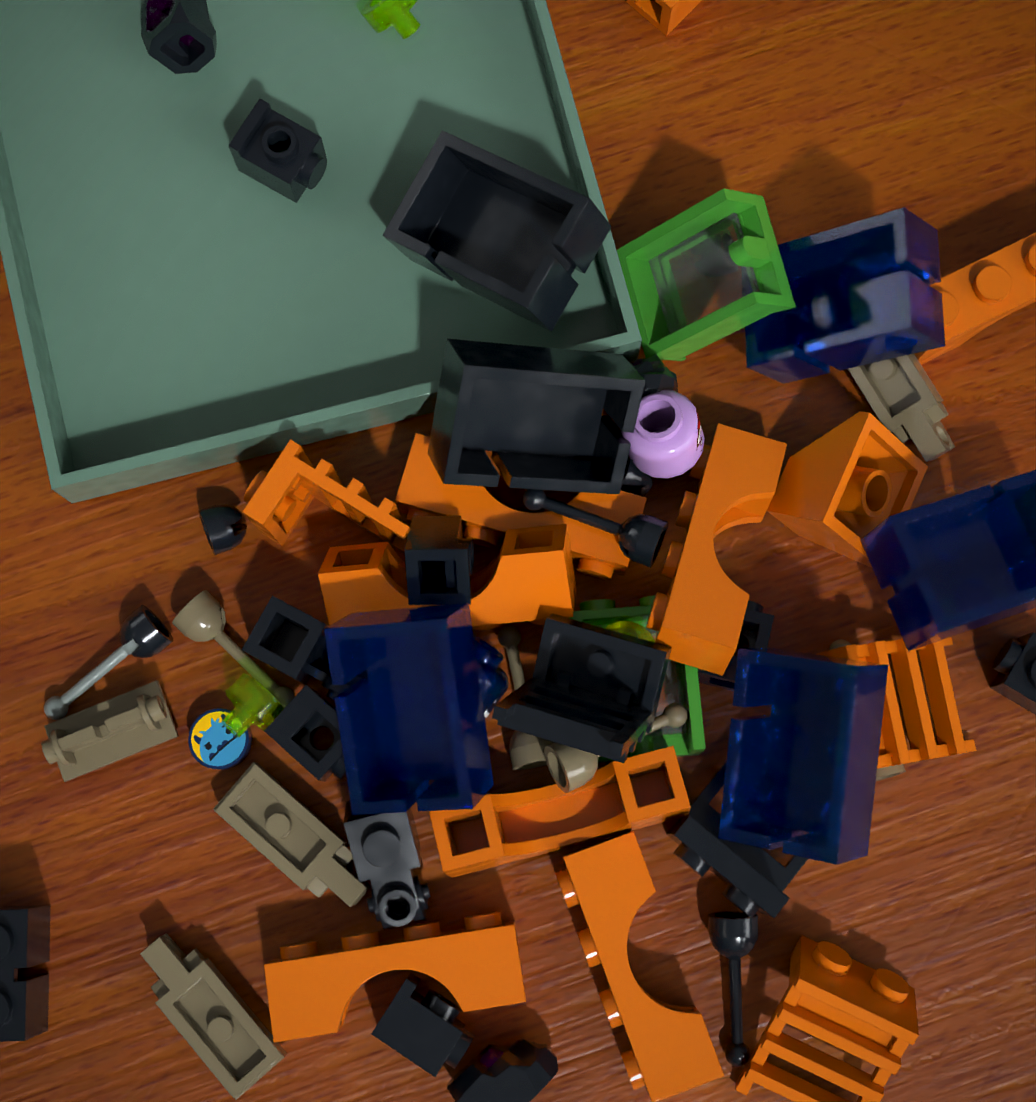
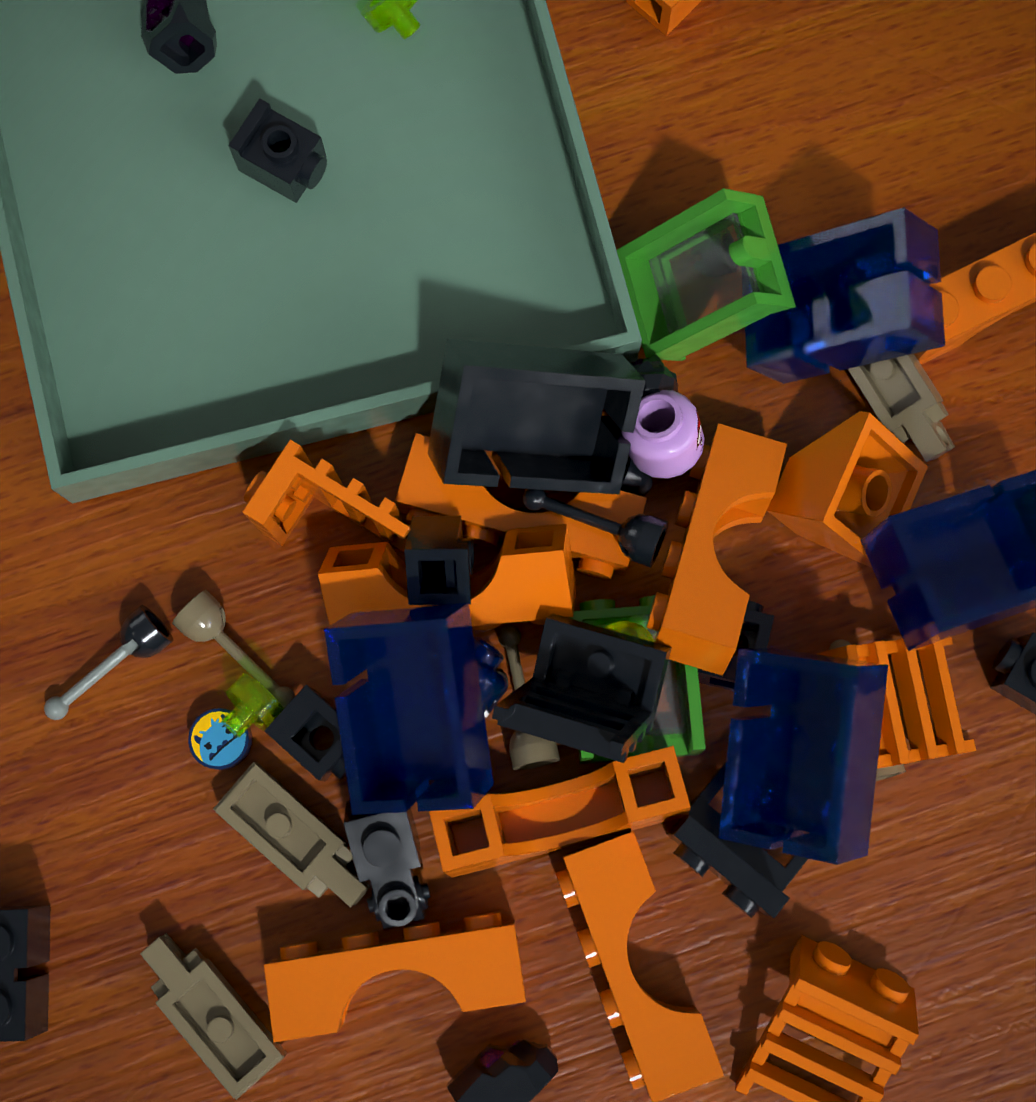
dark tan hinge [41,680,179,782] -> none
black hinge [198,504,247,555] -> none
black brick [242,595,380,703] -> none
black brick [371,973,475,1077] -> none
black piece [382,130,612,332] -> none
dark tan hinge [544,703,687,793] -> none
black hinge [708,911,759,1067] -> none

